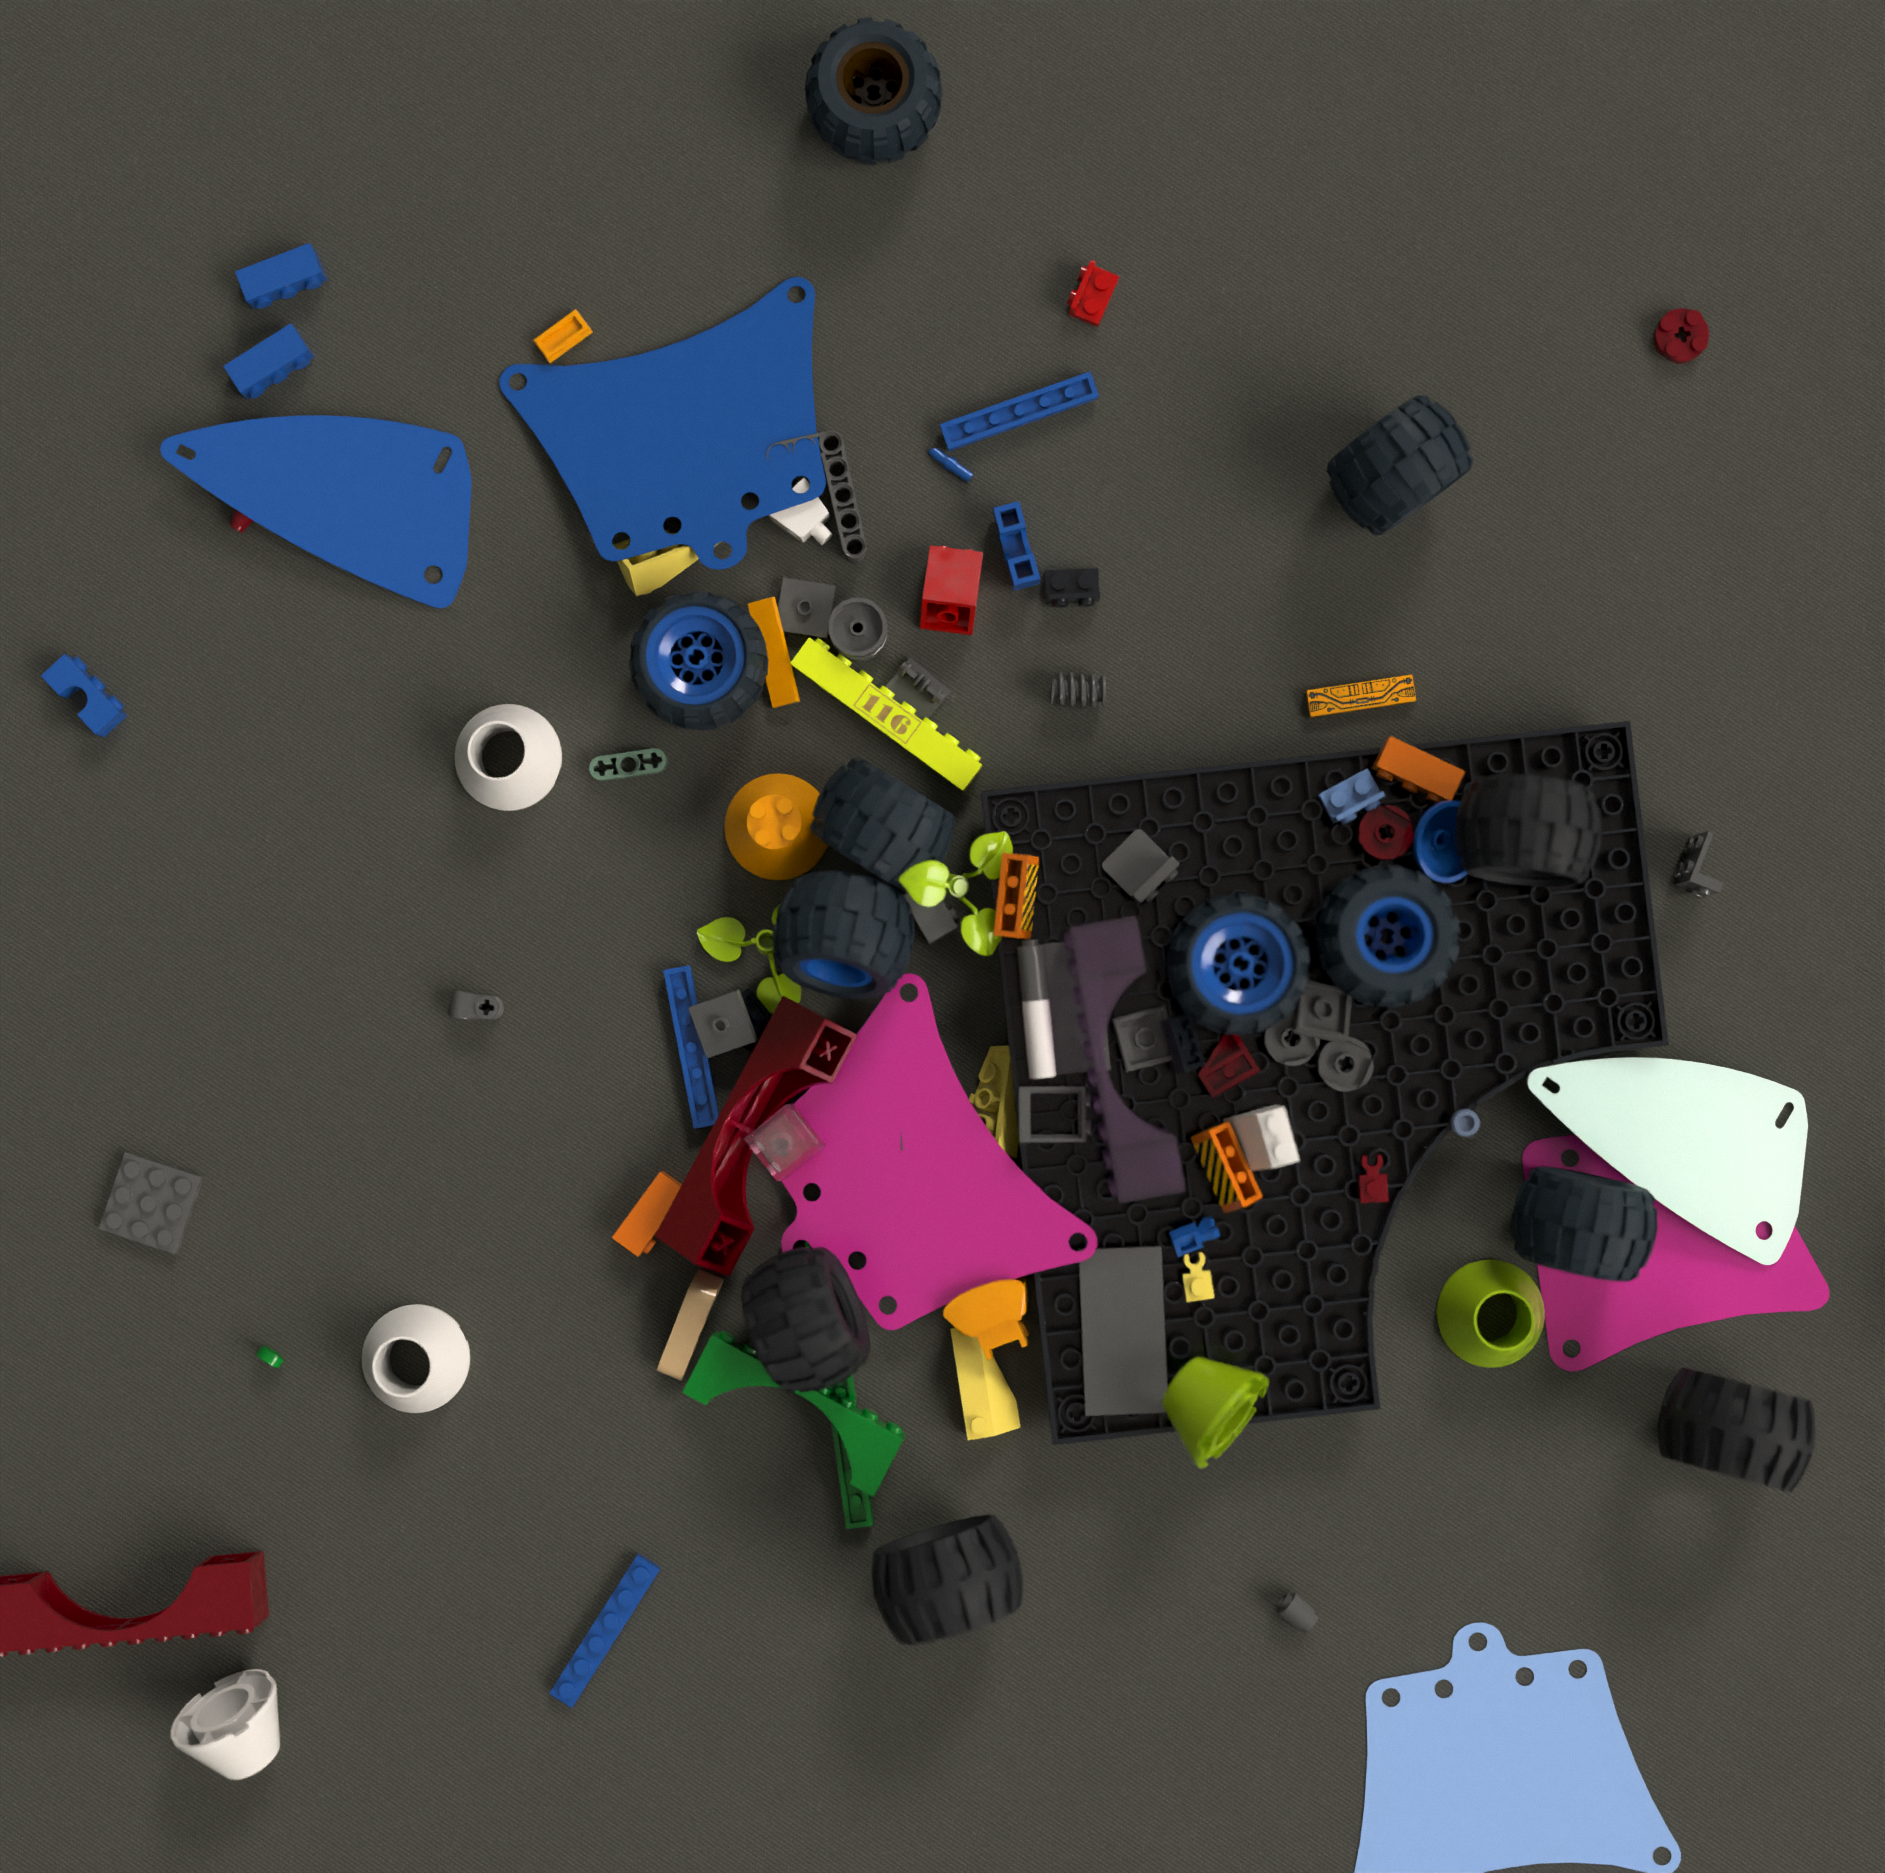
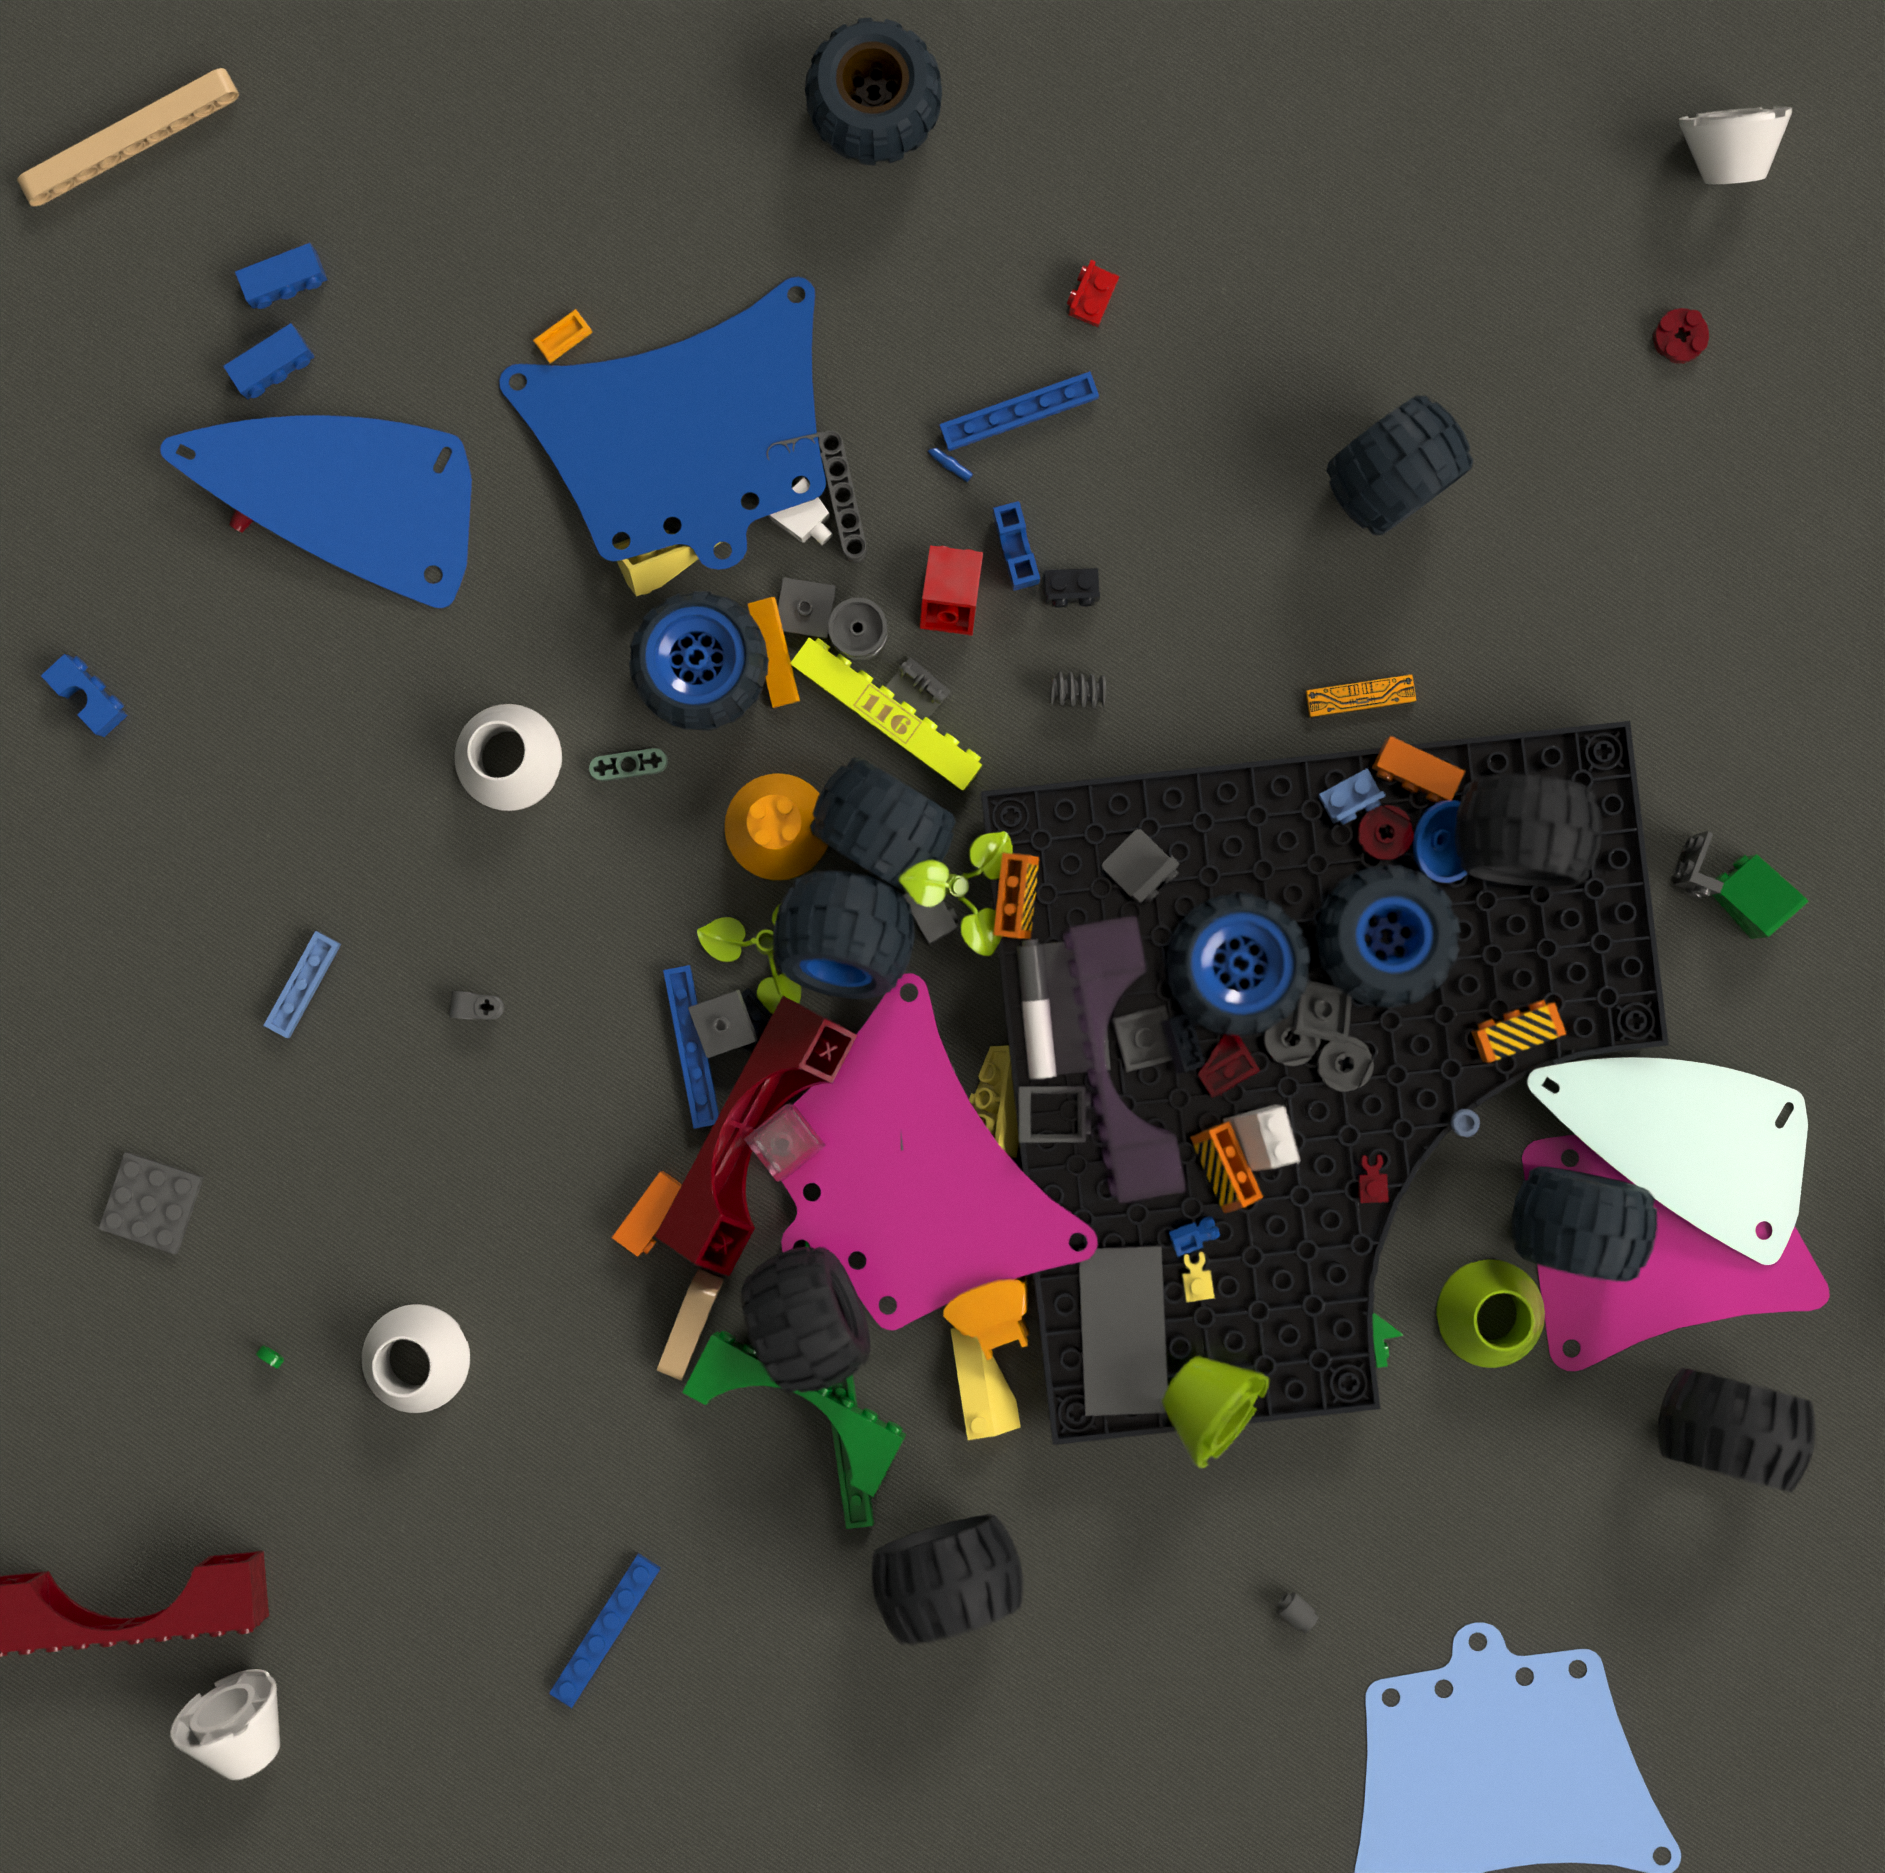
none -> tan beam [17,68,239,206]
none -> medium blue plate [263,931,341,1038]
none -> green slope [1373,1313,1403,1368]
none -> brick [1472,1000,1566,1063]
none -> white cone [1679,107,1792,184]
none -> green slope [1712,854,1809,939]

